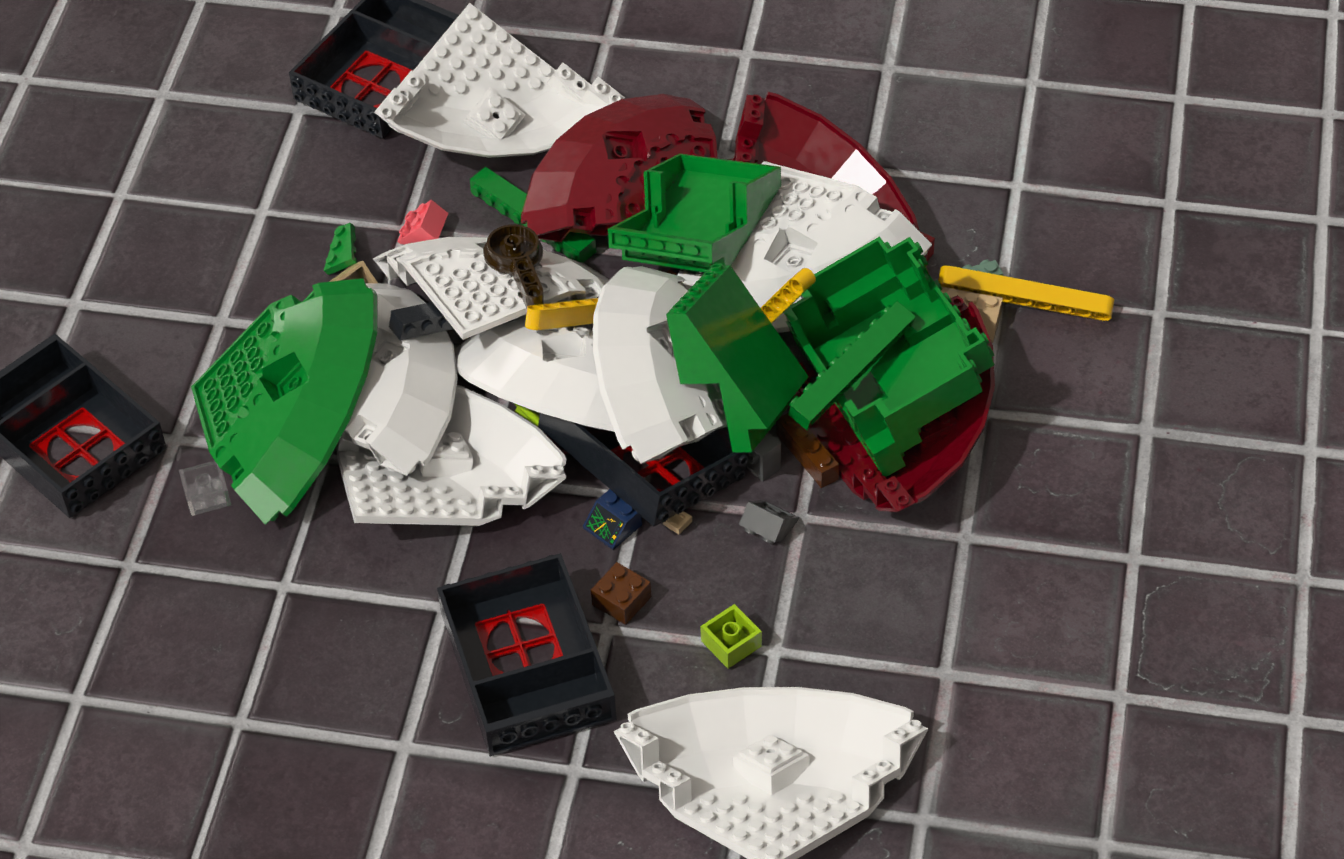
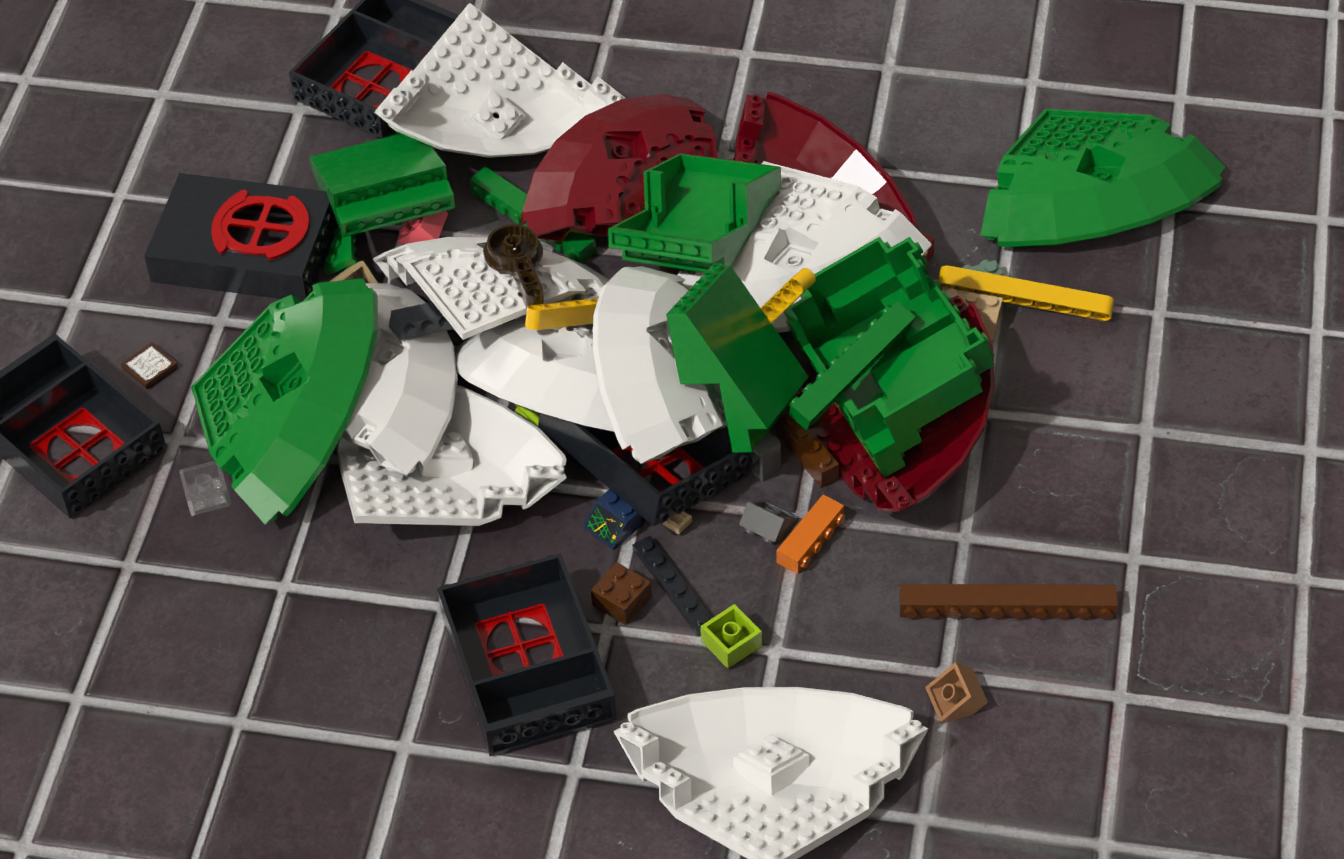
none -> tile [121,342,178,389]
none -> black panel [144,173,338,302]
none -> green panel [310,133,455,237]
none -> black plate [632,536,712,637]
none -> orange brick [776,495,845,574]
none -> reddish brown brick [899,584,1118,619]
none -> medium nougat slope [925,662,988,723]
none -> green panel [980,109,1226,247]

